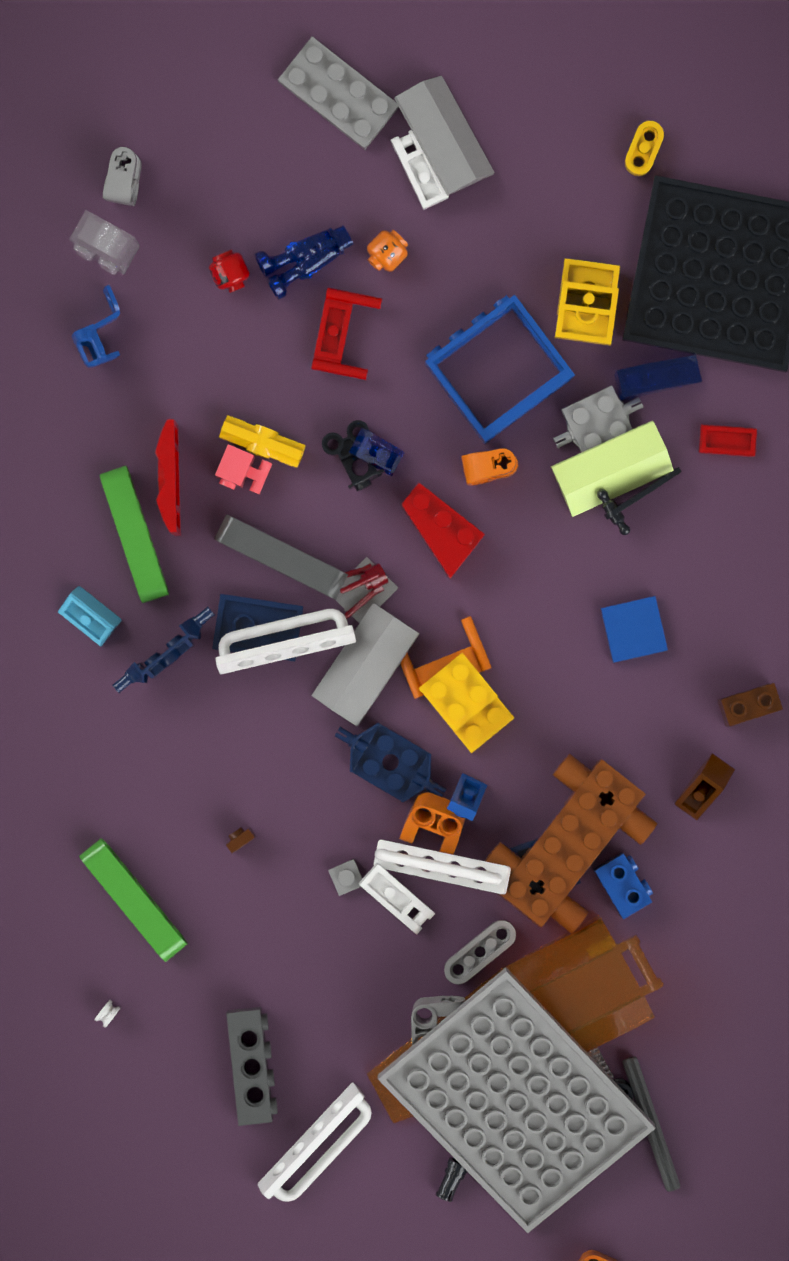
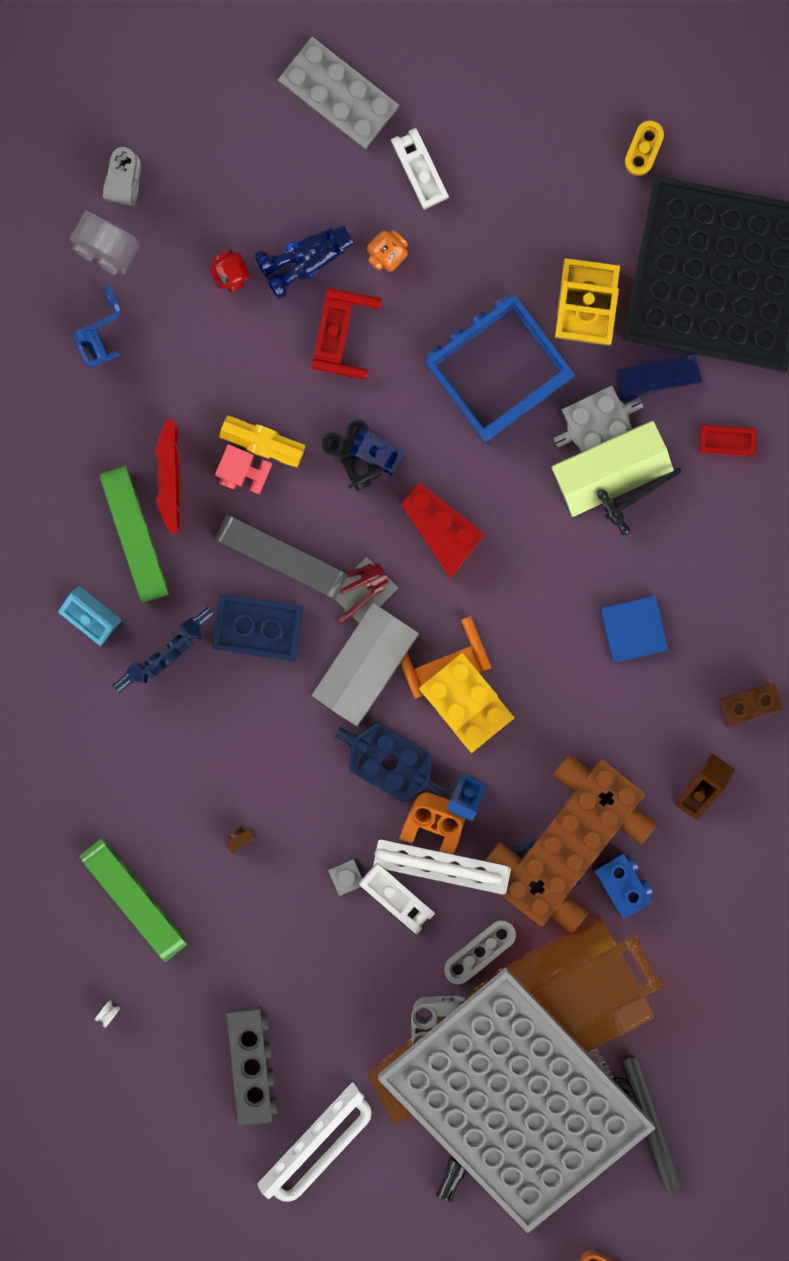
white piece [215,609,356,674] -> none
light grey slope [394,76,495,196] -> none
orange piece [461,448,518,486] -> none

